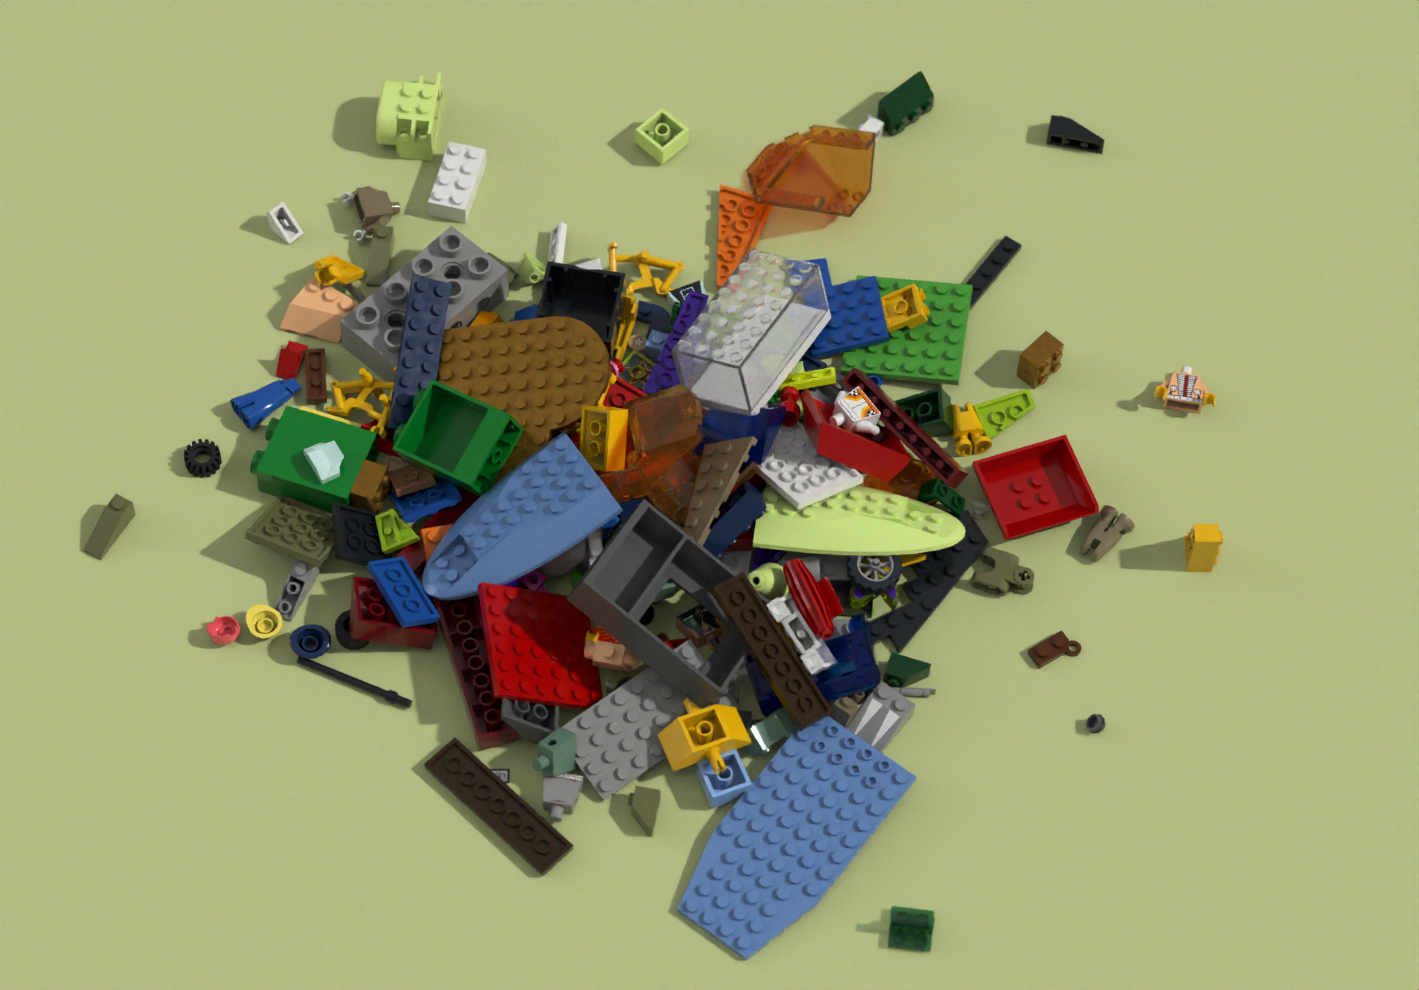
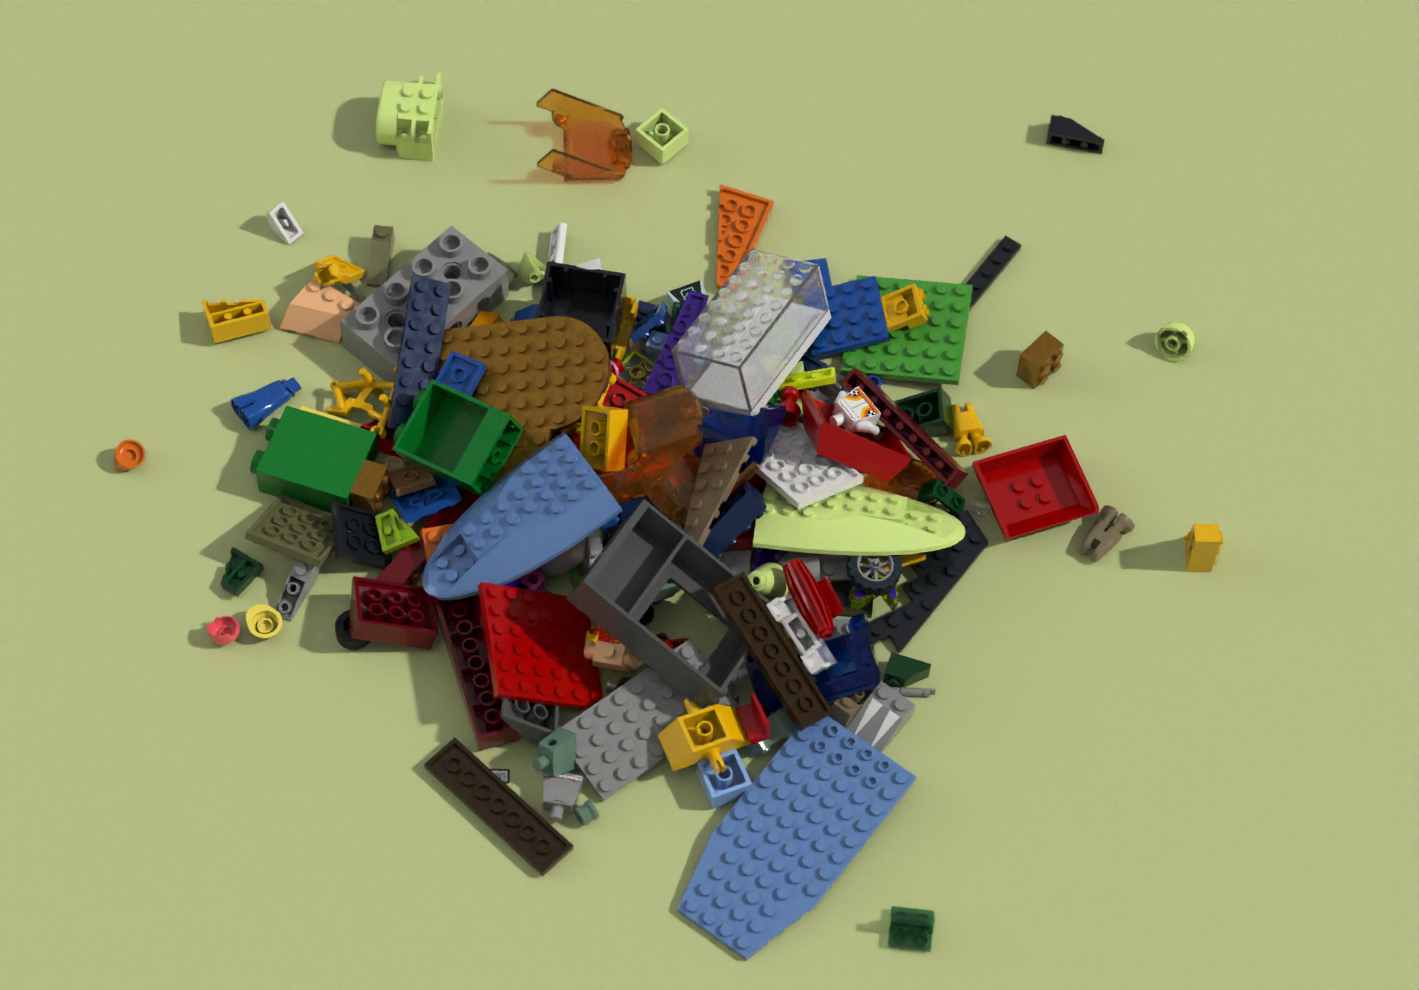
olive slope [84,494,136,560] -> none
black tyre [184,439,222,478] -> none
red slope [276,341,308,380] -> none
dark blue hat [290,624,331,659] -> none
black bar [297,656,412,708] -> none
light aqua slope [303,441,344,484] -> none
reddish brown plate [305,348,327,404] -> none
dark tan torso [342,186,400,245] -> none
blue plate [366,556,440,628] -> none
white brick [428,141,487,223] -> none
yellow piece [607,242,684,296] -> none
olive slope [628,786,661,837] -> none
torso [676,604,723,651] -> none
clear orange windscreen [746,125,876,217] -> none
white brick [856,114,884,148] -> none
dark green slope [877,71,934,137] -> none
olive piece [970,546,1035,596] -> none
lime wing [973,389,1035,440] -> none
reddish brown hinge [1027,630,1081,669] -> none
dark grey plate [1086,714,1106,734] -> none
torso [1154,366,1216,413] -> none
none -> orange piece [114,439,146,471]
none -> yellow wedge [202,299,271,344]
none -> dark green wing [221,547,264,597]
none -> blue plate [435,350,487,396]
none -> clear orange windscreen [536,88,632,182]
none -> sand green wheel [573,800,599,826]
none -> blue plate [630,301,667,342]
none -> red panel [735,693,770,745]
none -> yellowish green cylinder [1154,321,1195,361]

